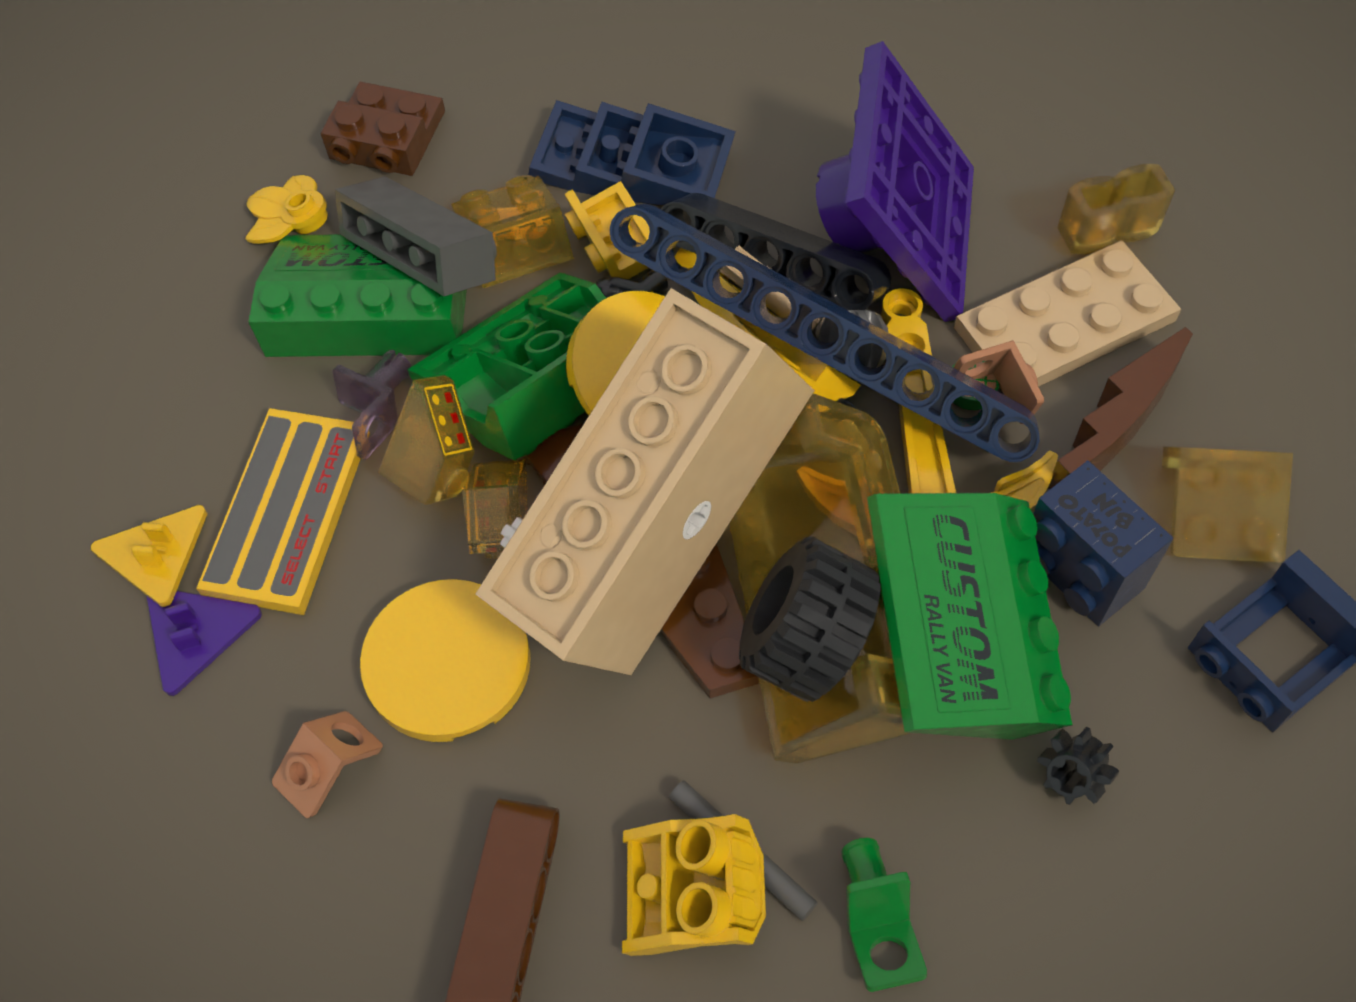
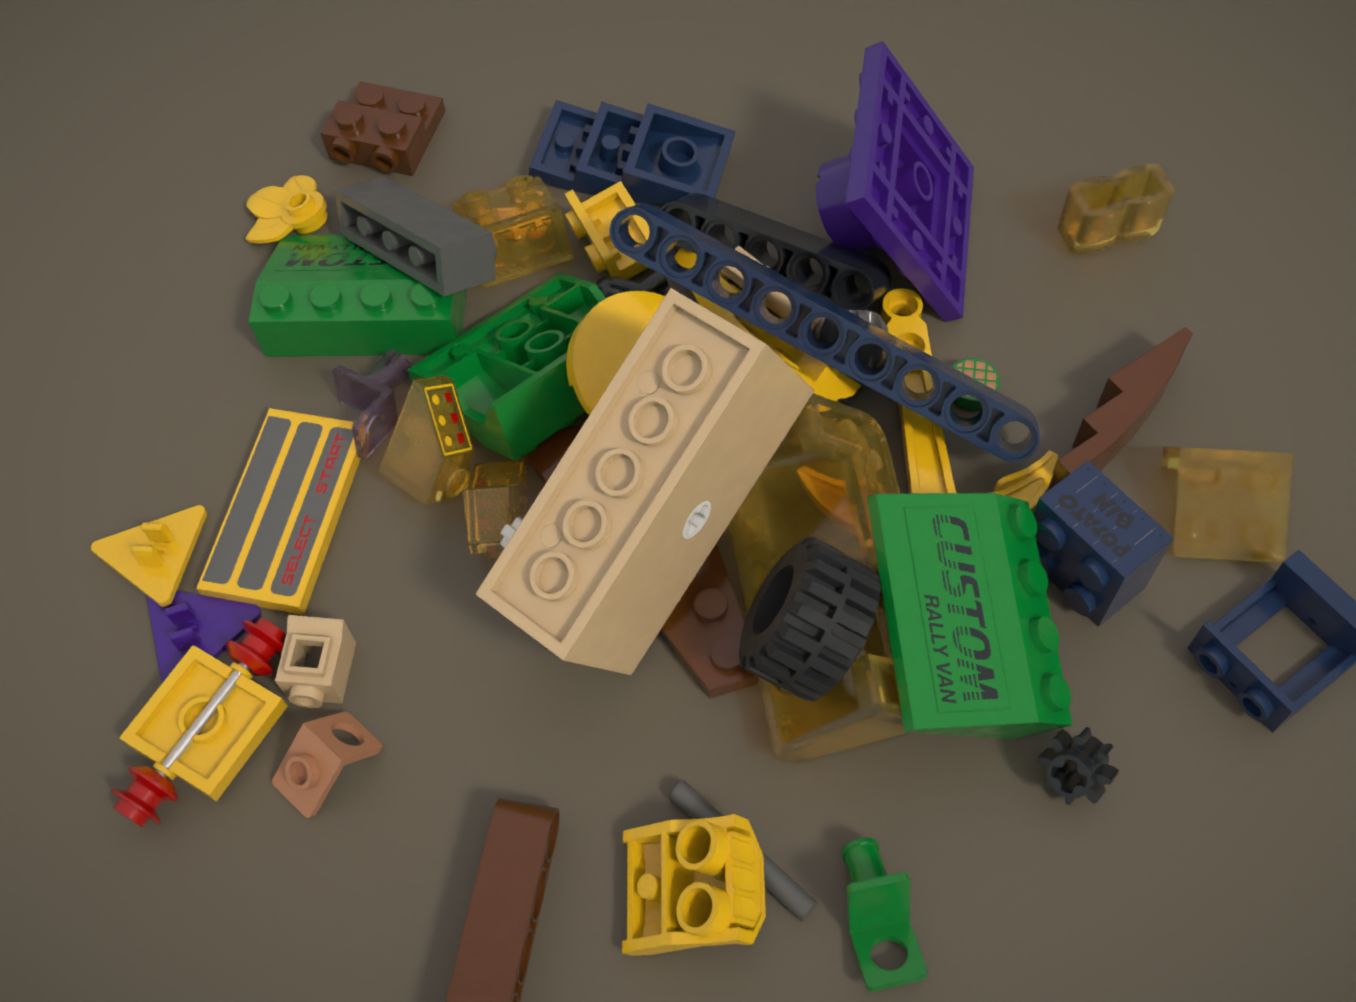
yellow tile [360,579,531,742] -> none
tan plate [954,240,1181,392] -> none
nougat bracket [954,340,1044,424] -> none
none -> yellow plate [110,618,288,828]
none -> tan window [275,615,356,708]

